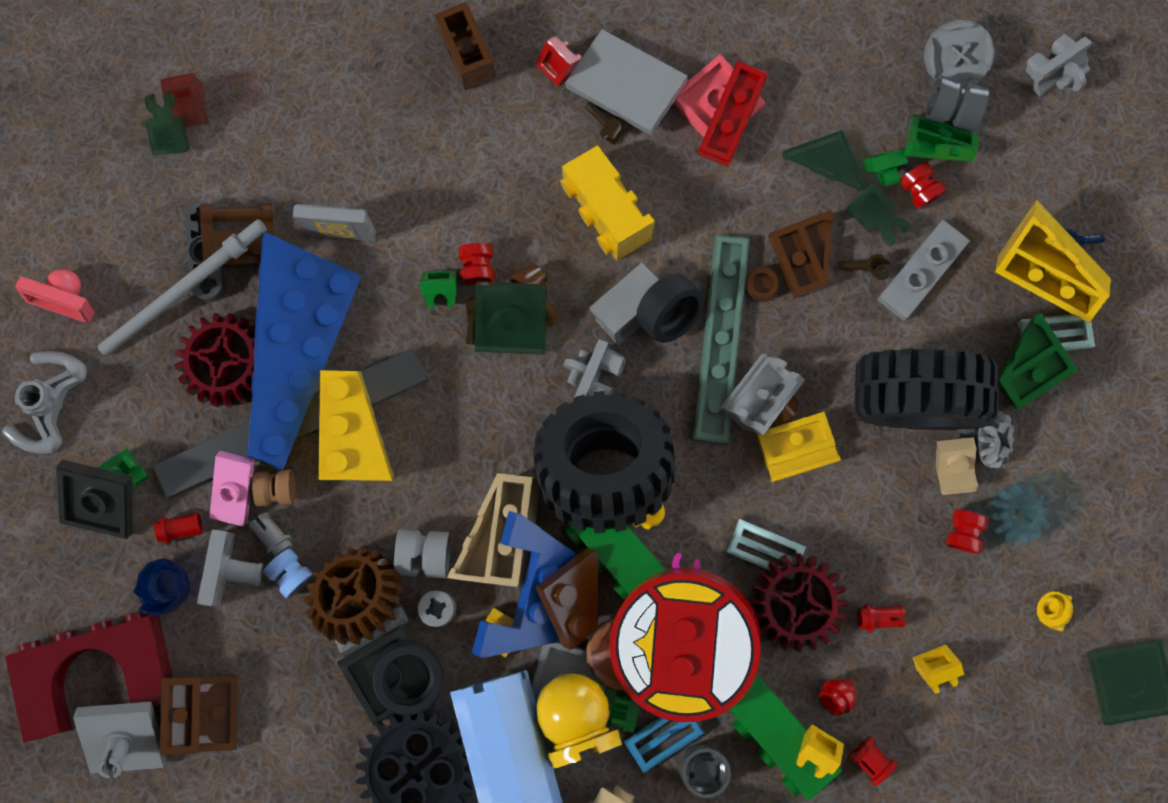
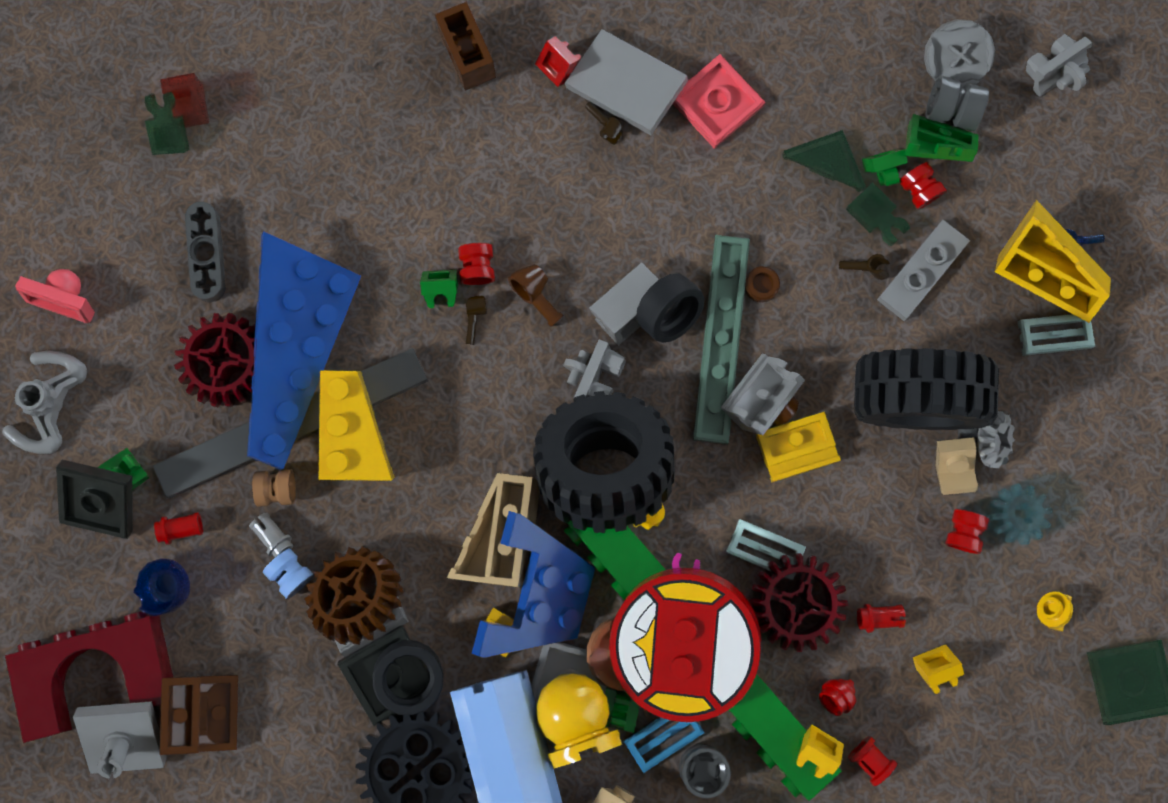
light grey bar [97,219,267,356] -> none
light grey tile [197,529,263,606] -> none
reddish brown plate [200,203,274,268] -> none
bright pink plate [209,451,255,527] -> none
light grey tile [293,204,376,242] -> none
light grey wheel [394,529,451,579] -> none
light grey wheel [418,590,457,627] -> none
clear green tile [475,281,547,355] -> none
reddish brown wing [535,548,598,650] -> none
yellow wedge [560,145,655,261] -> none
red tile [697,60,769,168] -> none
reddish brown wing [768,210,834,299] -> none
green wing [999,313,1078,410] -> none

